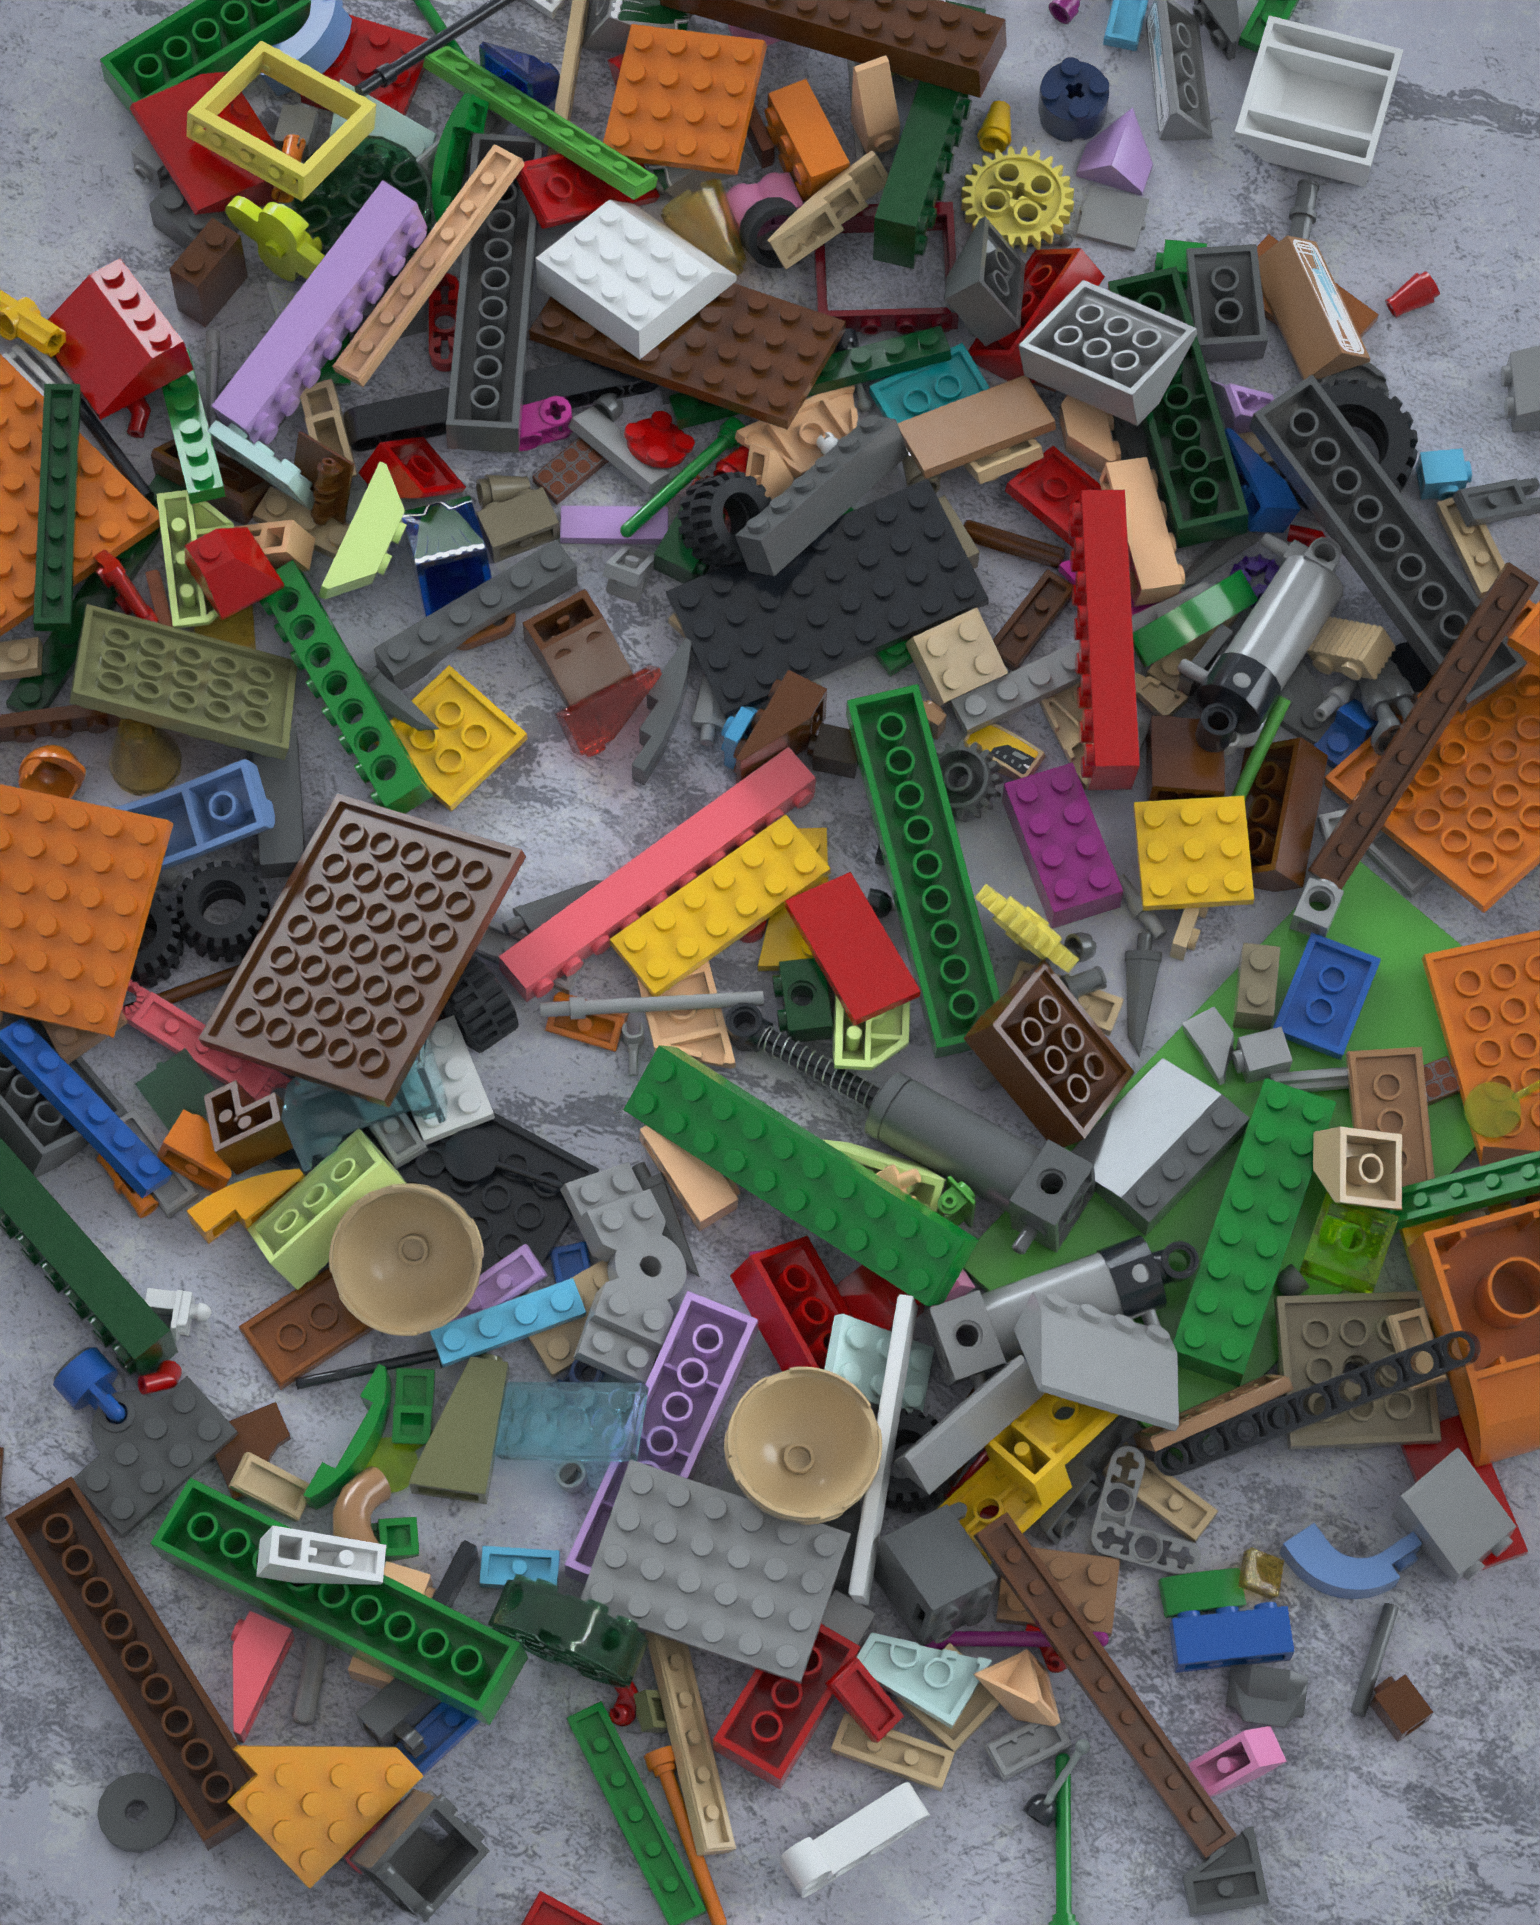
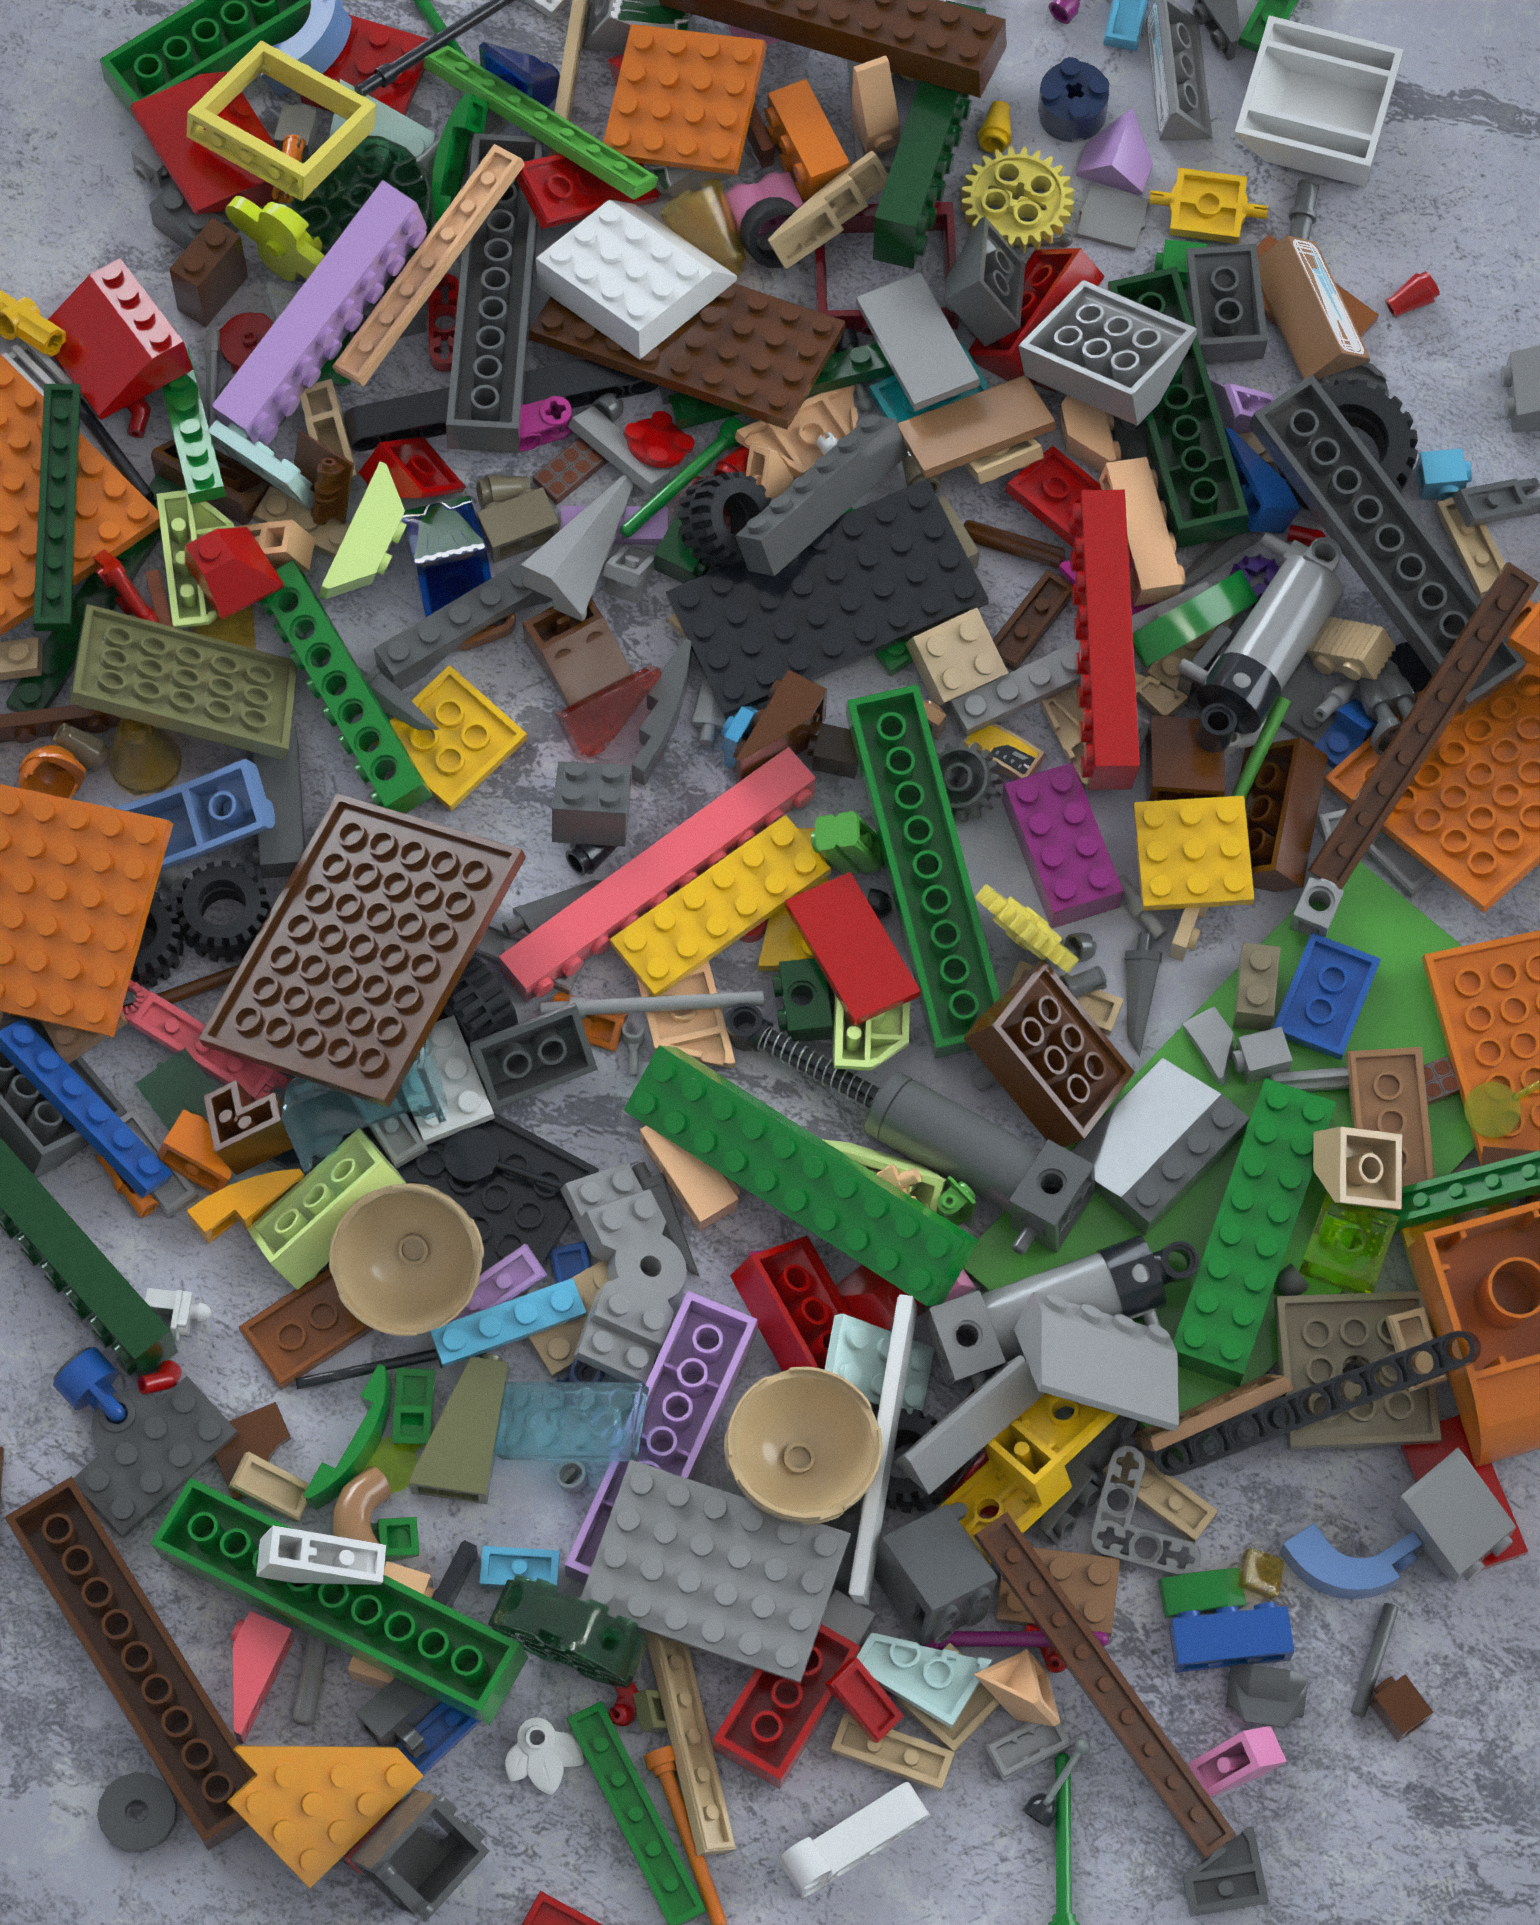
none -> dark tan cone [53,723,110,772]
none -> red piece [219,312,274,374]
none -> dark grey slope [470,1003,598,1110]
none -> white plate [505,1717,584,1795]
none -> light grey wedge [521,475,634,621]
none -> dark grey brick [552,761,631,847]
none -> black cone [565,843,618,876]
none -> bright green brick [811,811,883,875]
none -> light grey tile [856,272,980,411]
none -> yellow plate [1149,167,1268,244]

